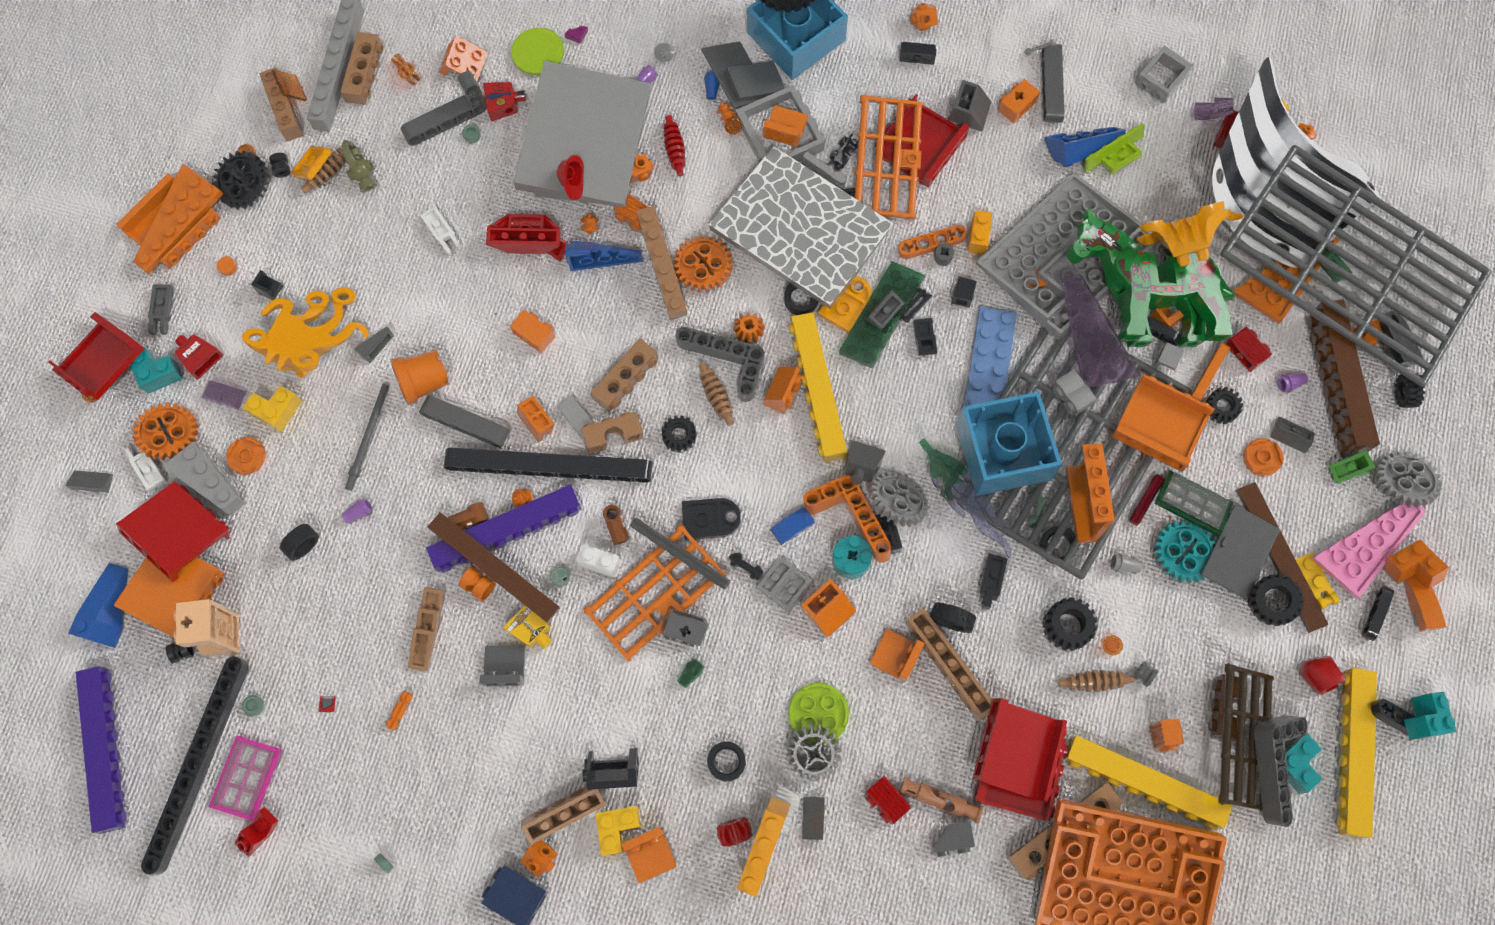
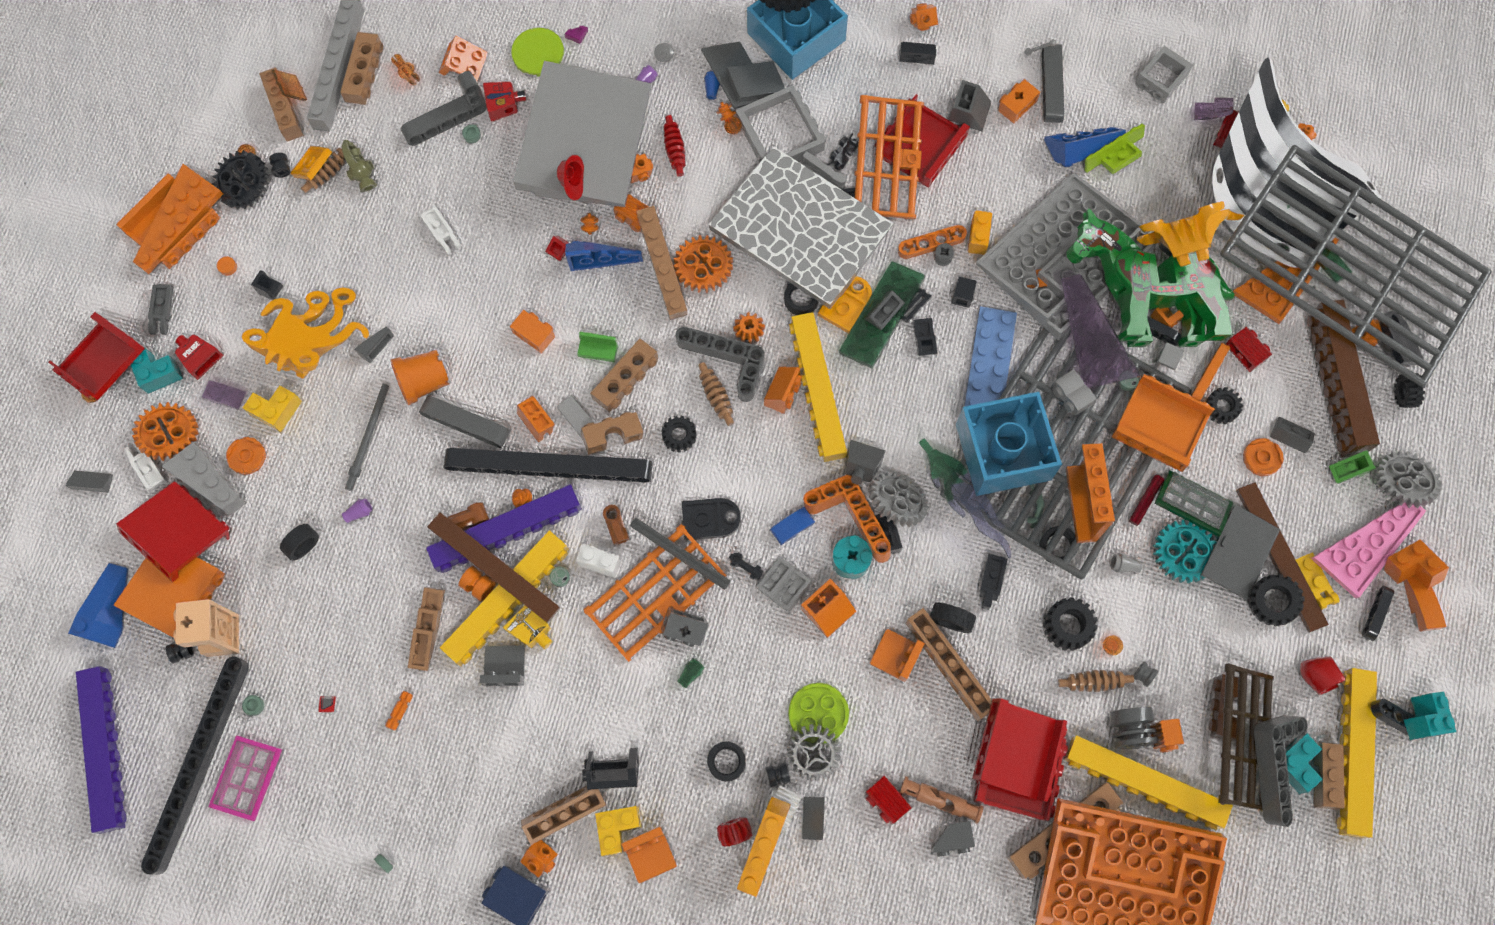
red slope [235,807,278,857] -> none
red wedge [486,214,561,254] -> none
orange bracket [763,105,808,147] -> none
medium lavender cone [1277,373,1308,393] -> none
none -> yellow brick [440,530,569,667]
none -> bright green panel [577,332,618,363]
none -> black wheel [766,762,791,787]
none -> dark grey wheel [1109,707,1159,750]
none -> sand green tile [1118,371,1139,391]
none -> medium nougat arch [1313,743,1345,810]

